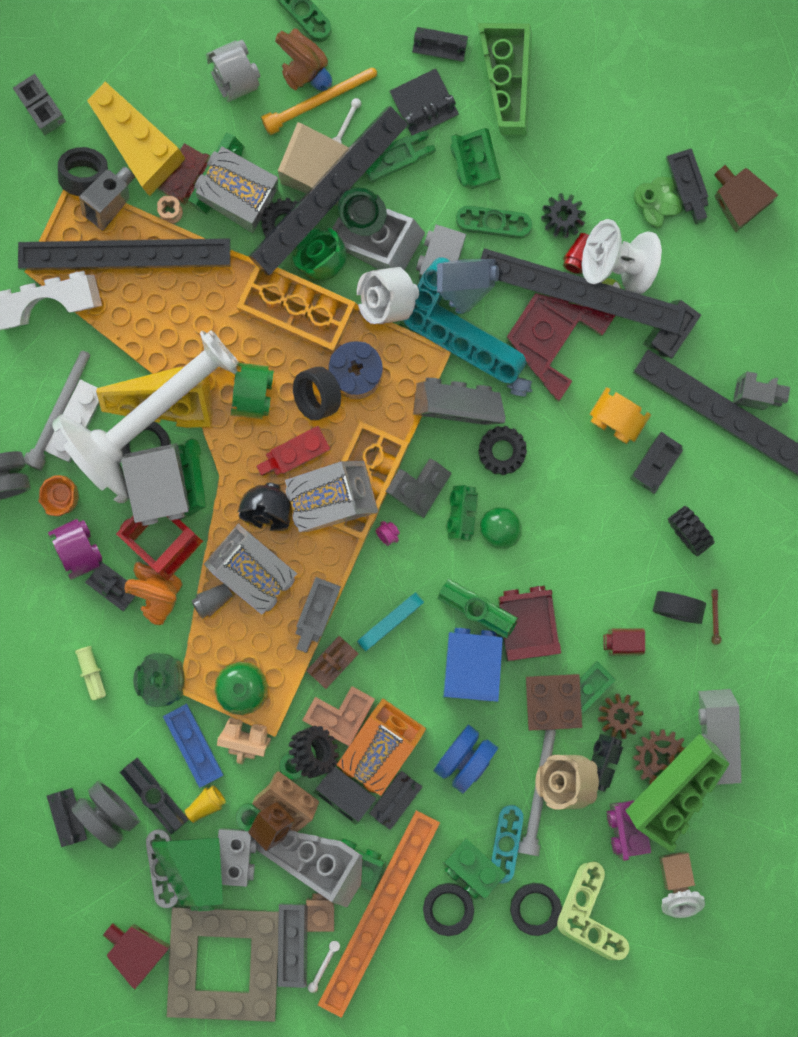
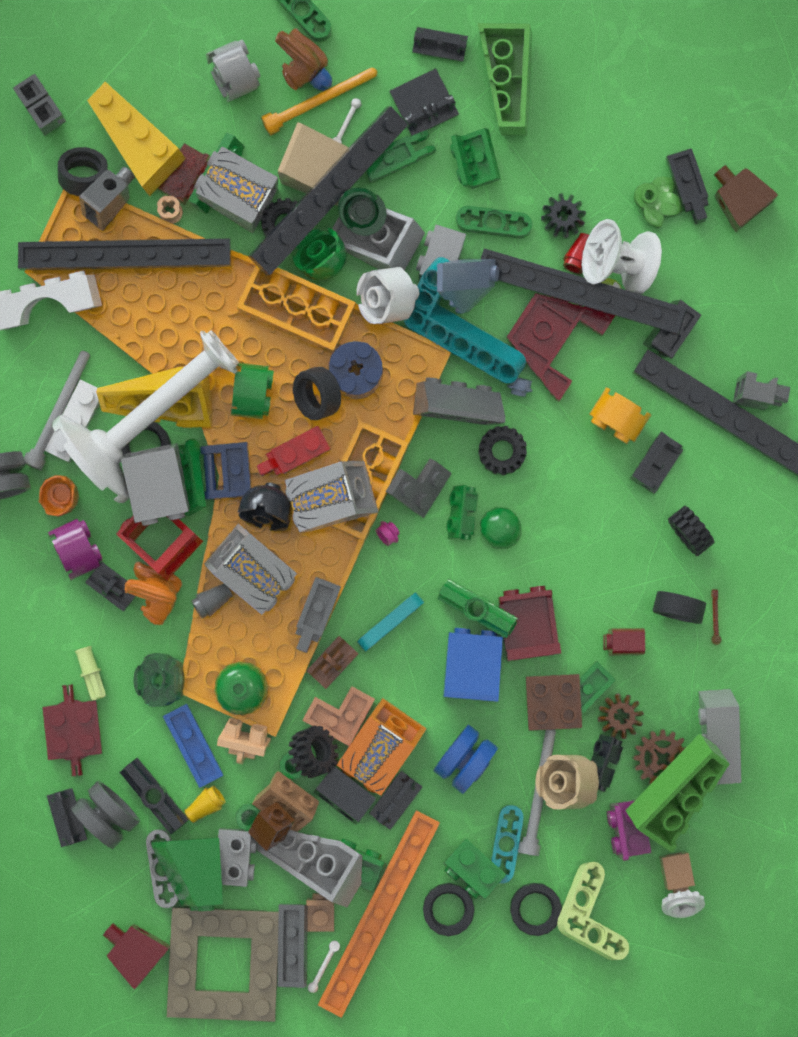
none -> dark red plate [42,684,102,776]
none -> dark blue plate [200,442,252,500]

